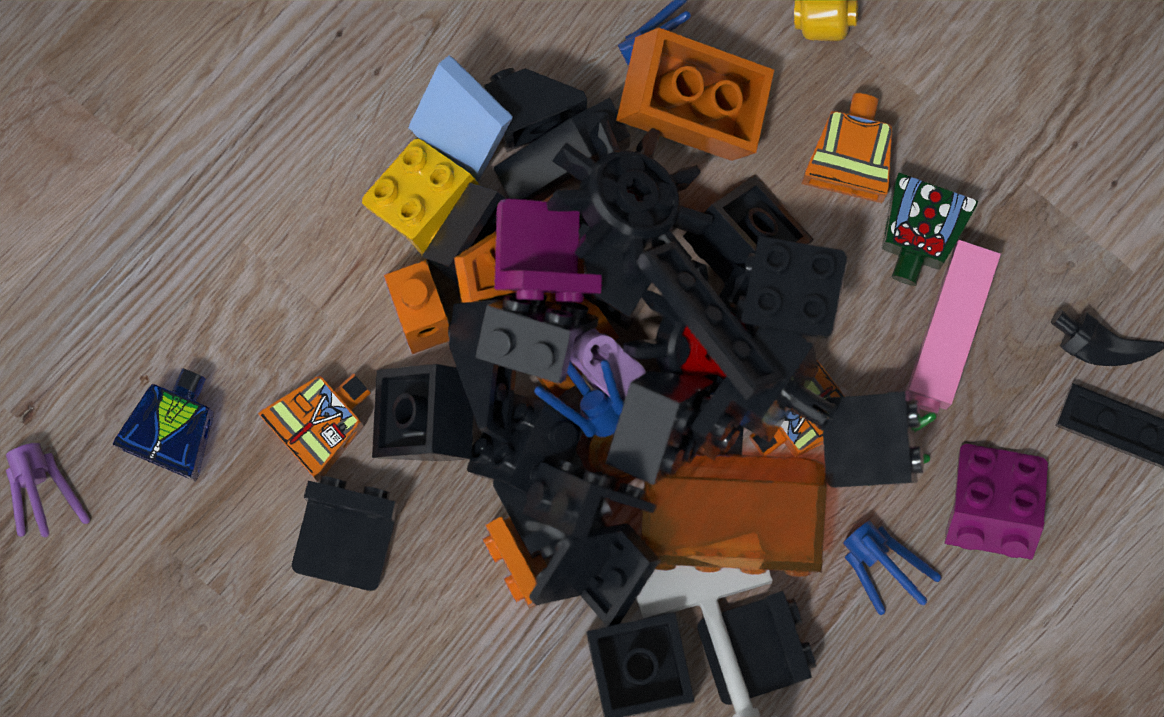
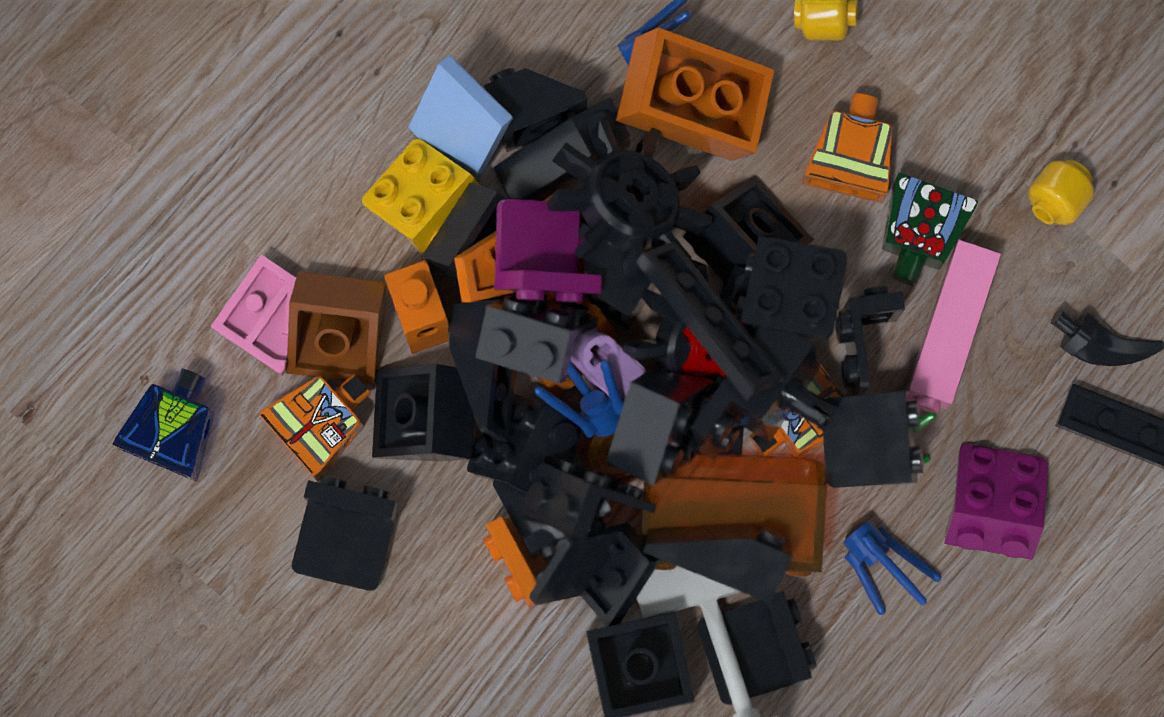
medium lavender plant [5,443,90,537] -> none
none -> bright pink wing [211,254,296,376]
none -> dark orange slope [286,271,386,385]
none -> black slope [643,523,793,604]
none -> black bracket [835,286,905,396]
none -> yellow head [1028,160,1095,225]

